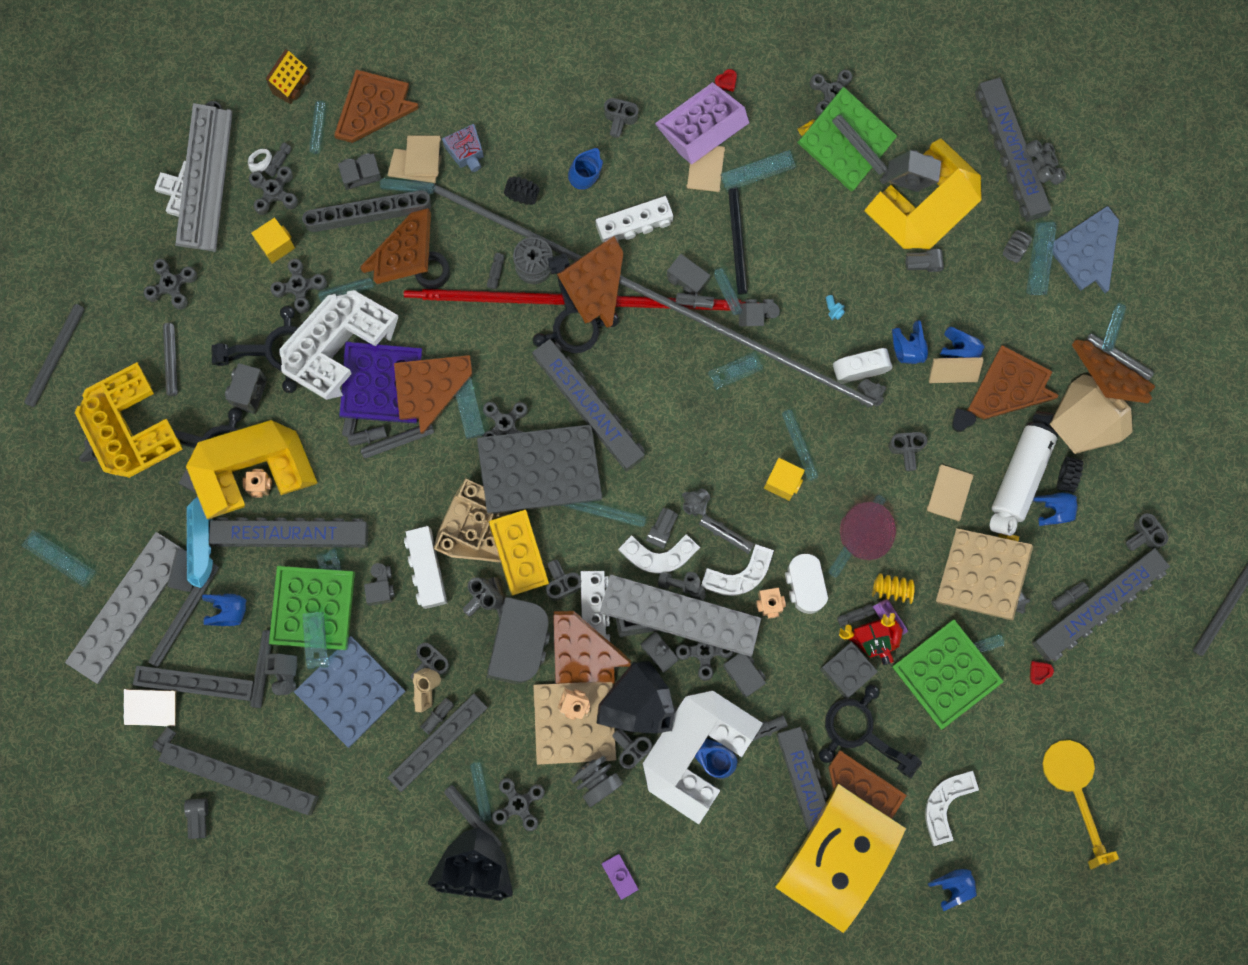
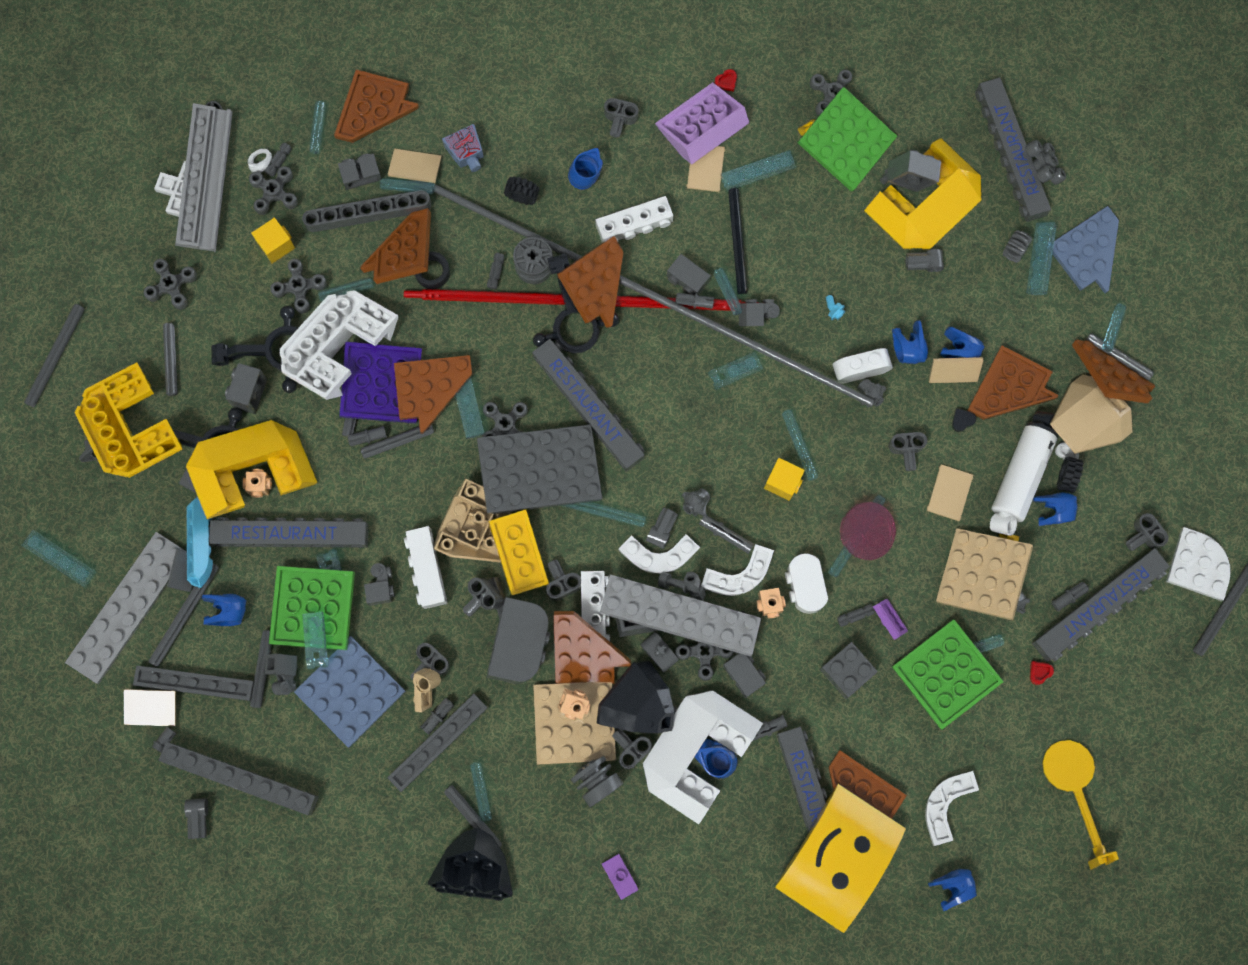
slope [266,49,311,104] -> none
tan piece [404,136,441,176] -> none
dark grey gear [492,778,545,831] -> none
black piece [819,684,923,779] -> none
dark grey axle [832,114,887,174] -> none
torso [839,613,903,665] -> none
yellow piece [872,573,915,604] -> none
none -> white tile [1055,443,1079,460]
none -> white plate [1166,527,1230,601]

